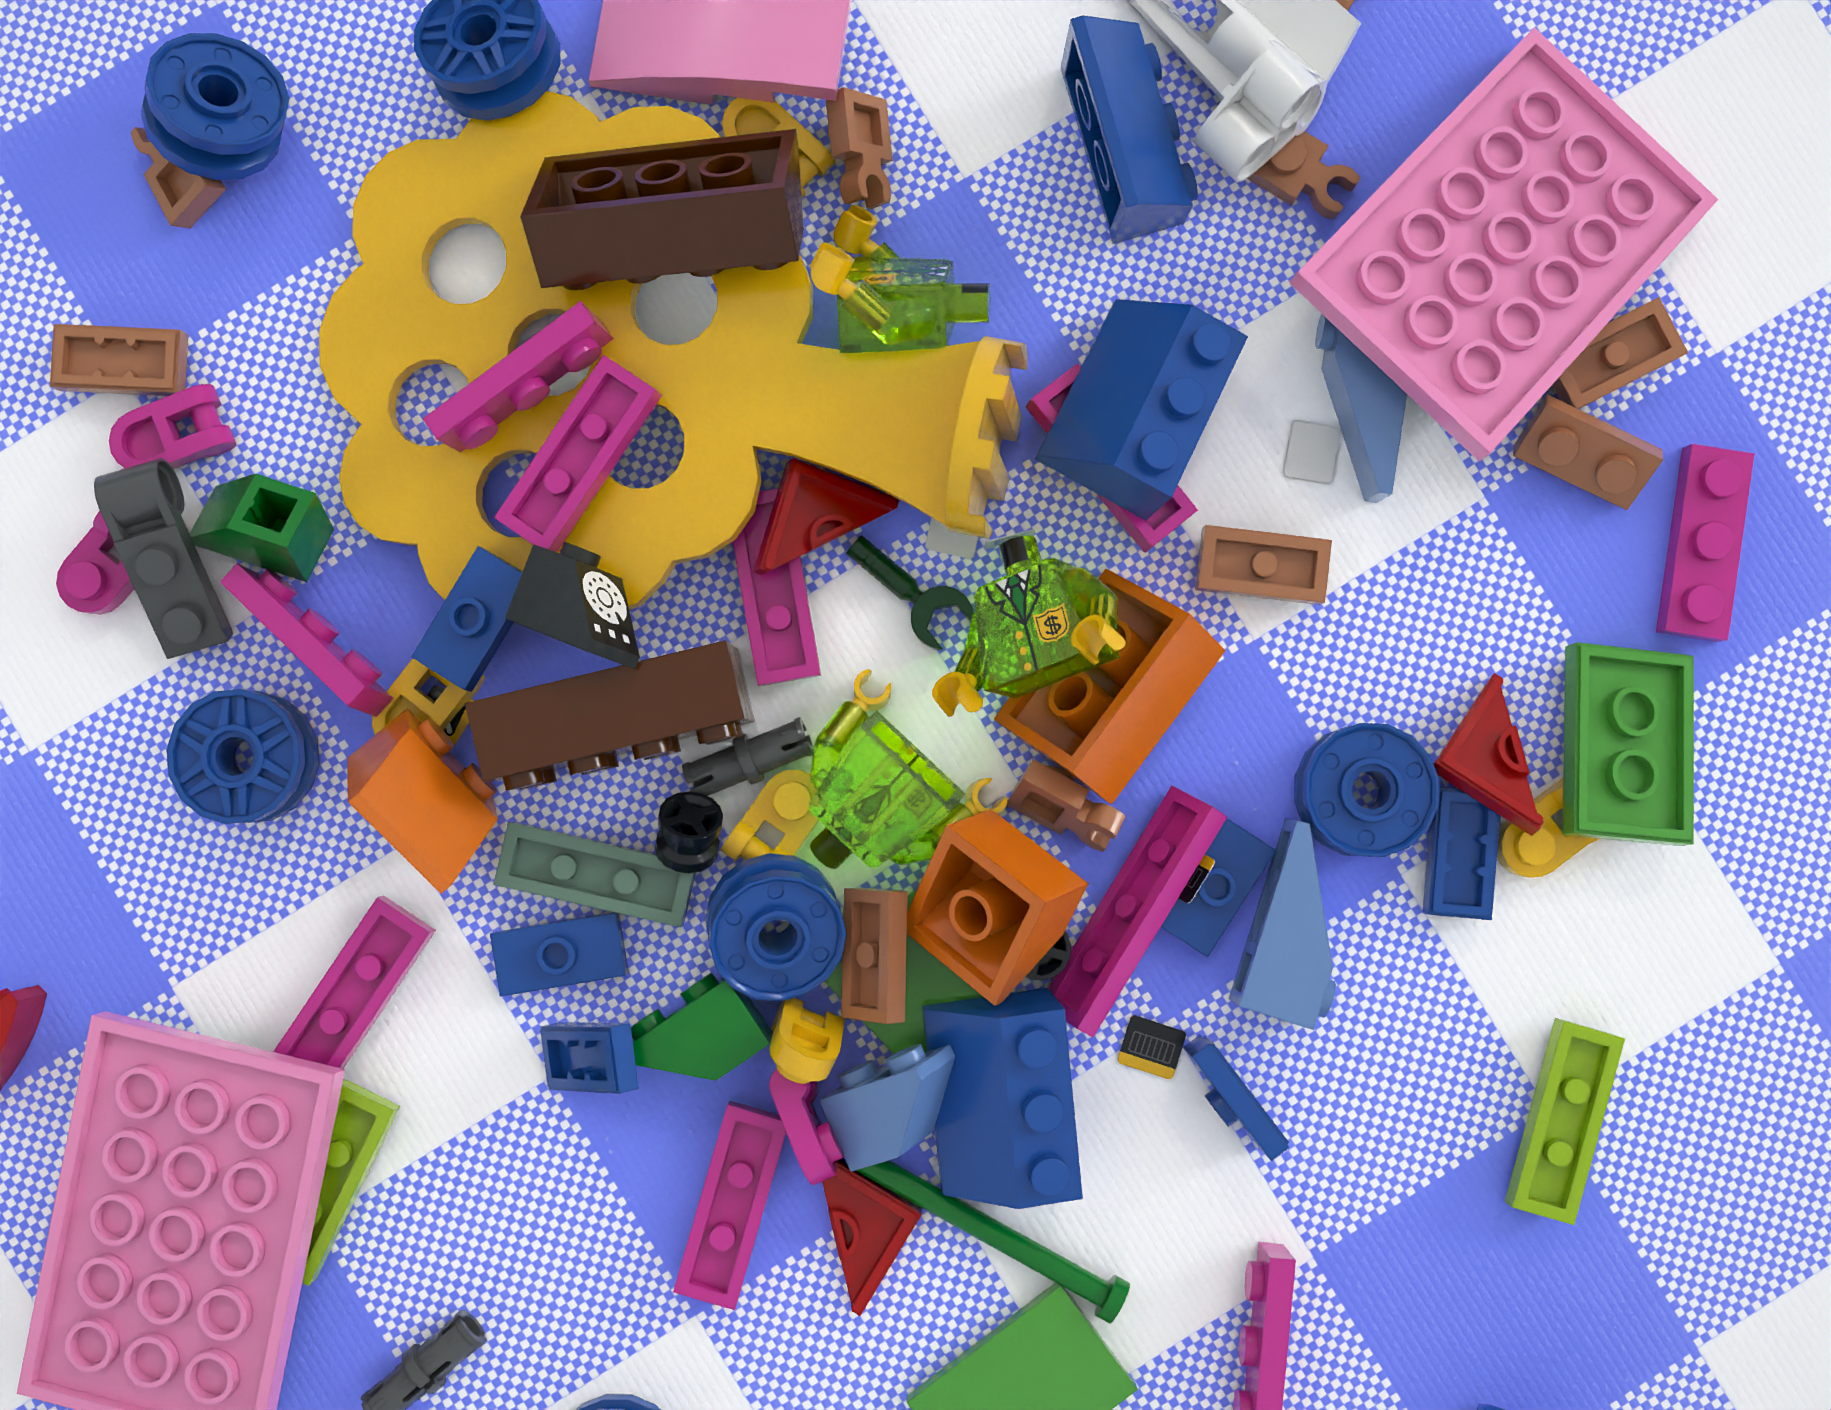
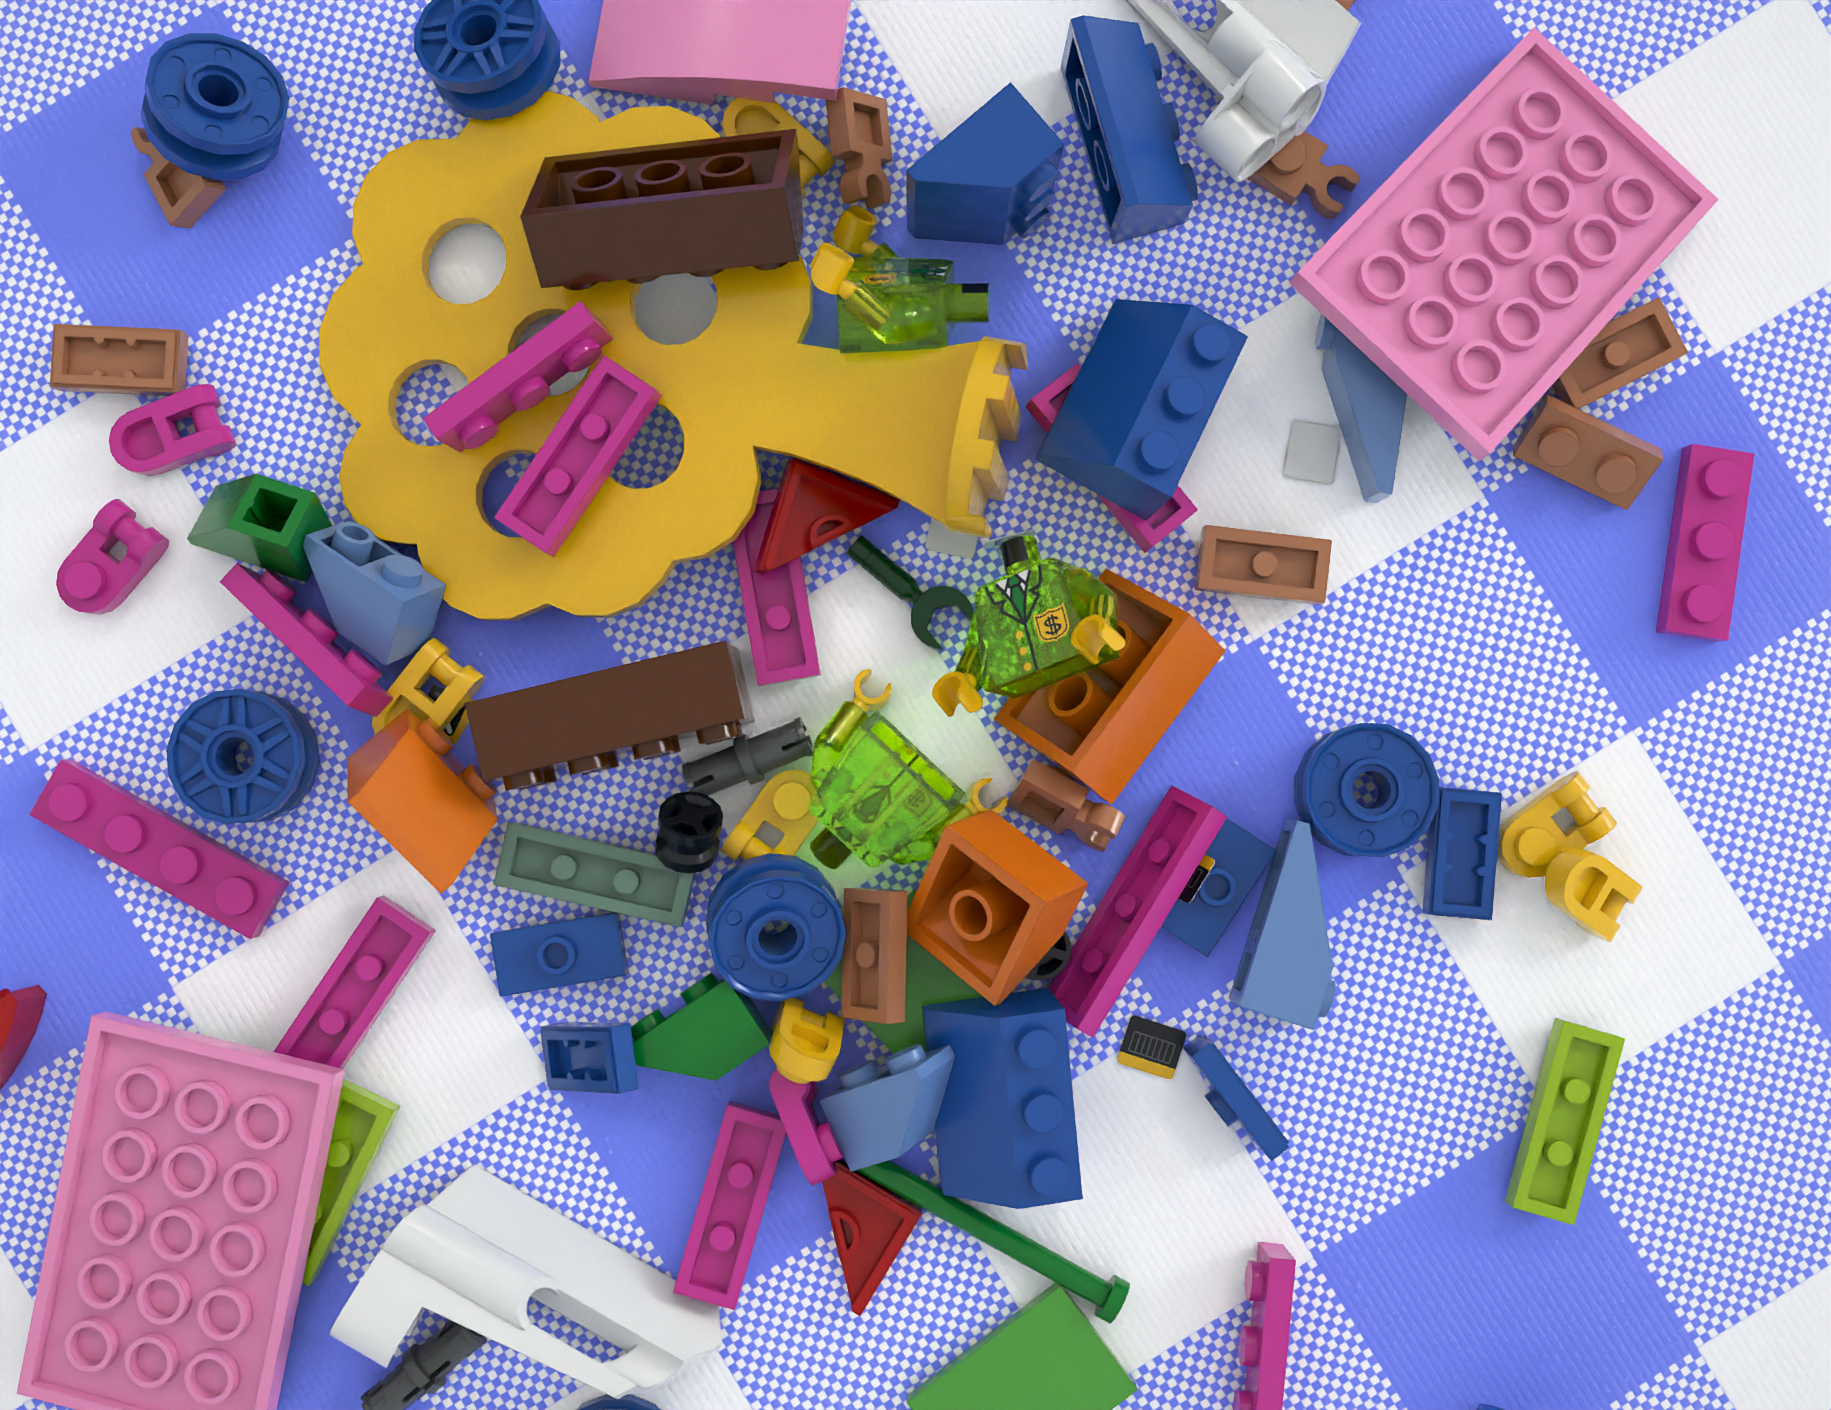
dark grey plate [94,458,233,659] -> none
blue plate [411,546,522,692] -> none
pearl dark grey slope [505,542,640,669] -> none
red tile [1433,673,1544,836] -> none
bright green tile [1563,642,1694,846] -> none
none -> dark pink plate [29,759,290,939]
none -> medium blue slope [303,520,446,665]
none -> white panel [329,1164,722,1399]
none -> blue slope [906,82,1064,245]
none -> yellow plate [1544,847,1643,943]

